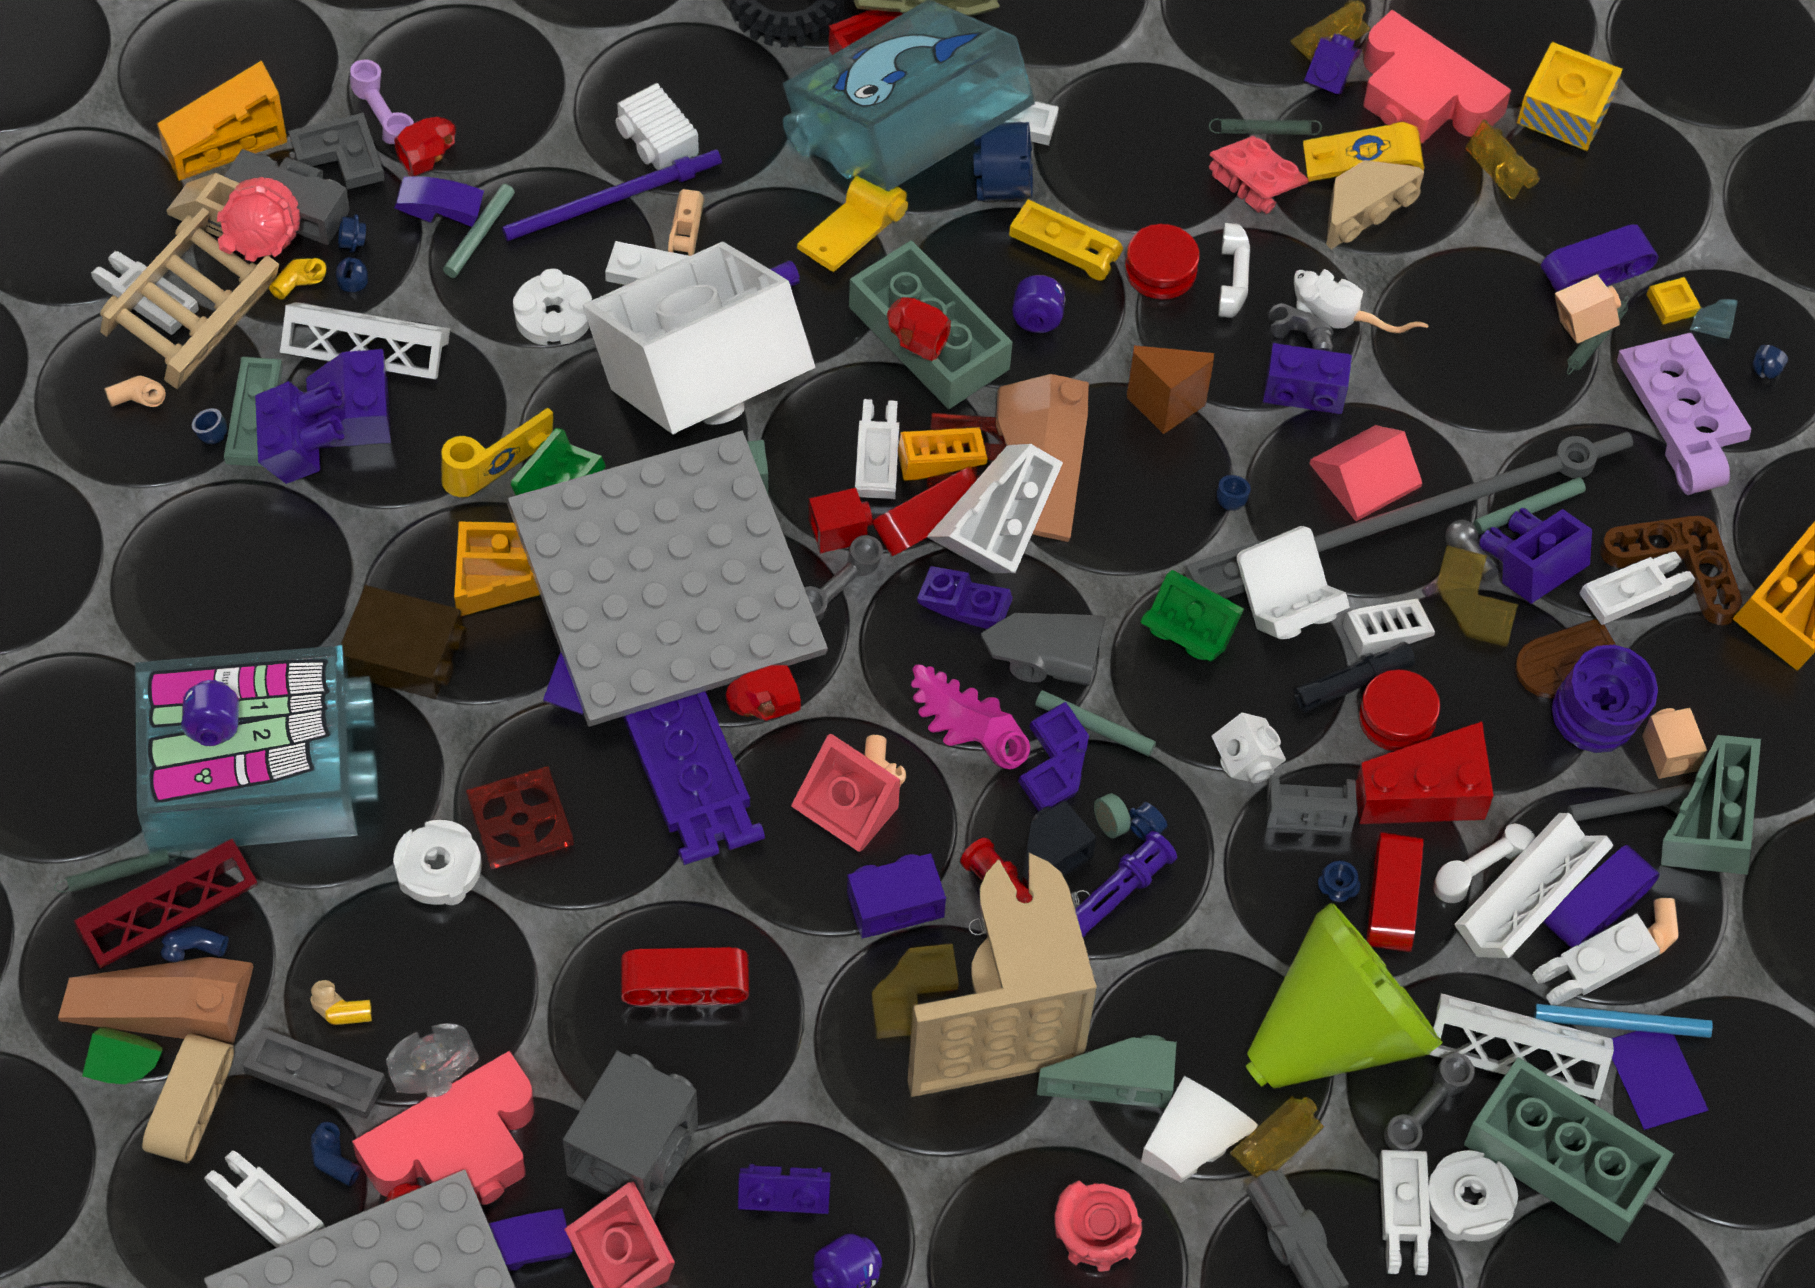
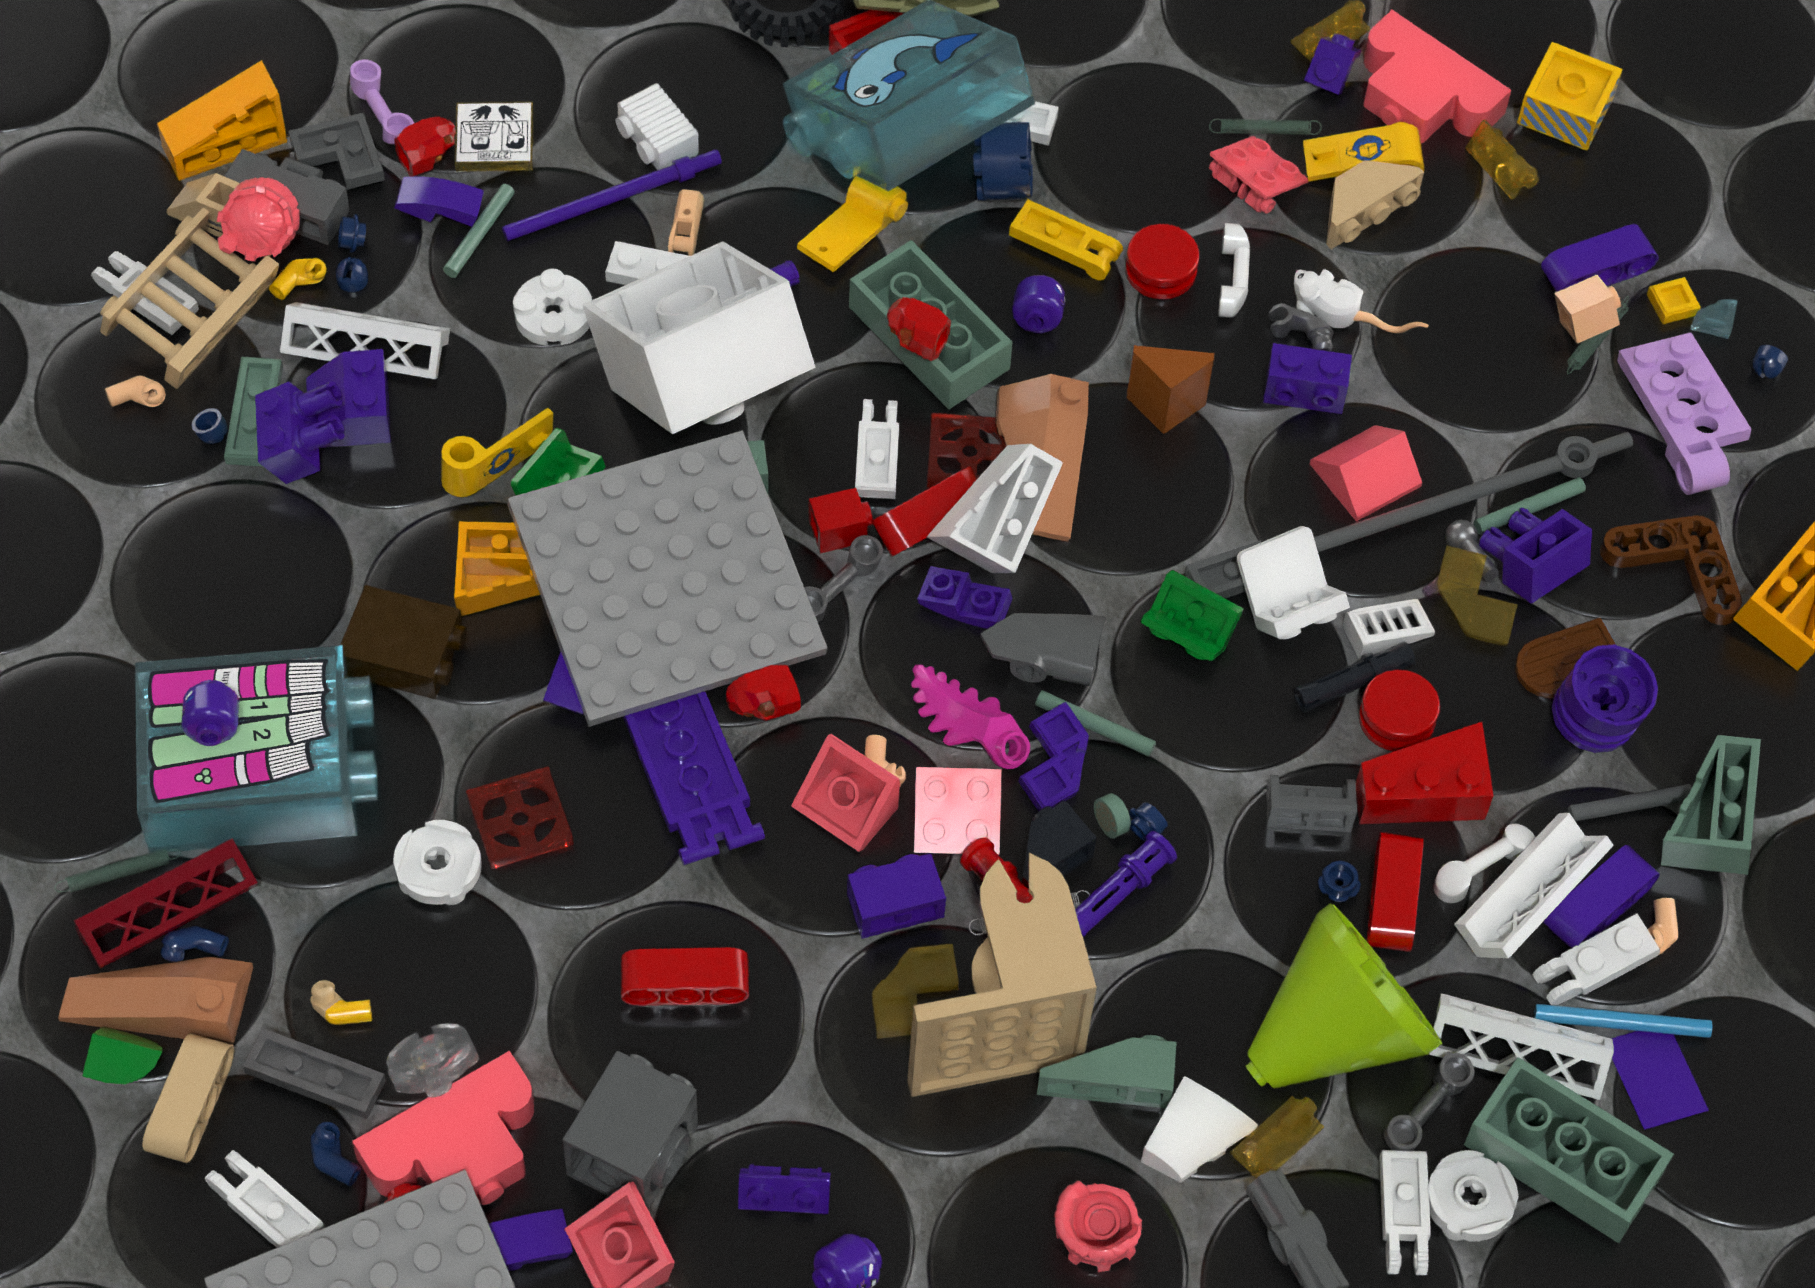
light orange slope [898,427,987,481] -> none
white brick [1212,713,1286,783] -> none
dark blue hinge [1216,475,1251,511] -> none
white hinge [1580,551,1695,625] -> none
light nougat brick [1642,708,1707,779] -> none
none -> tile [455,102,534,171]
none -> hinge [914,767,1001,855]

